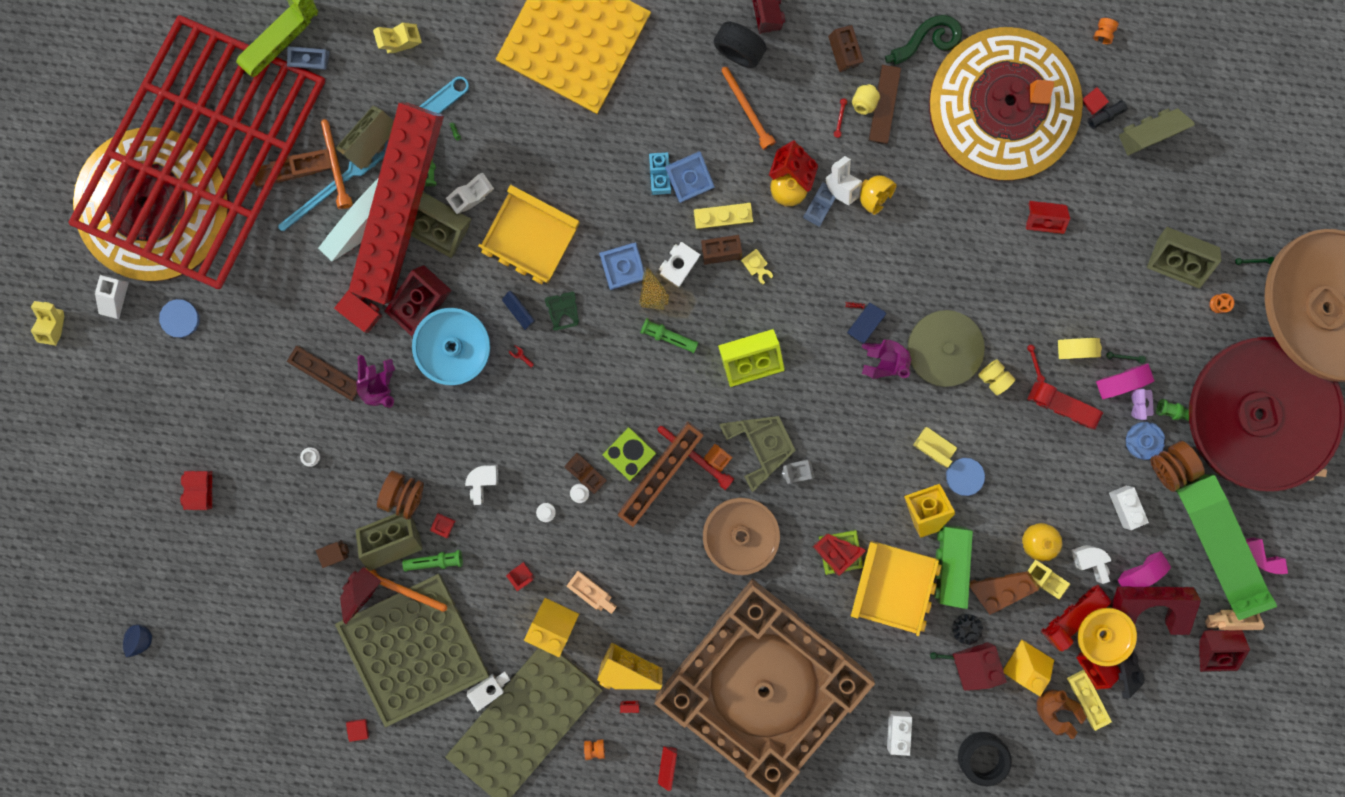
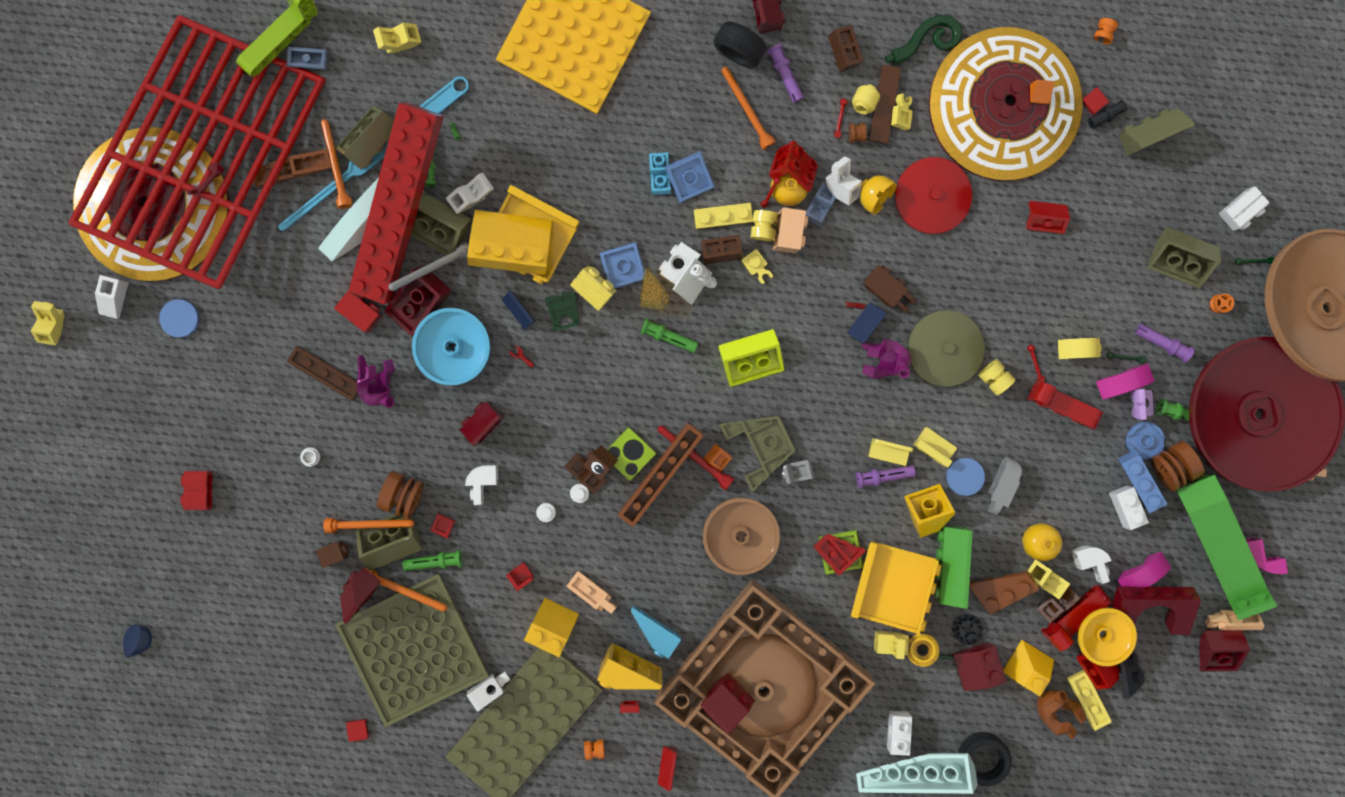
none -> dark red piece [187,163,224,196]
none -> orange piece [323,518,414,533]
none -> light grey piece [388,242,469,291]
none -> dark red slope [460,401,505,446]
none -> yellow slope [467,210,552,275]
none -> light yellow brick [570,266,617,311]
none -> reddish brown brick [583,445,618,480]
none -> medium azure slope [631,605,681,659]
none -> white hinge [672,257,717,305]
none -> dark red slope [700,673,755,734]
none -> light yellow wheel [750,210,779,241]
none -> red hinge [761,177,781,208]
none -> medium lavender pin [766,43,804,103]
none -> light nougat piece [773,208,808,253]
none -> dark orange wheel [848,123,867,143]
none -> medium lavender pin [856,465,916,489]
none -> light aqua wedge [856,753,978,794]
none -> reddish brown hinge [861,265,917,314]
none -> light yellow panel [868,438,913,466]
none -> light yellow brick [874,631,909,659]
none -> light yellow plate [891,93,913,131]
none -> red dish [895,157,972,234]
none -> yellow piece [907,633,939,667]
none -> light grey piece [988,457,1022,515]
none -> reddish brown slope [1037,586,1082,624]
none -> medium blue brick [1117,450,1168,513]
none -> medium lavender pin [1135,323,1195,363]
none -> white brick [1218,186,1269,231]

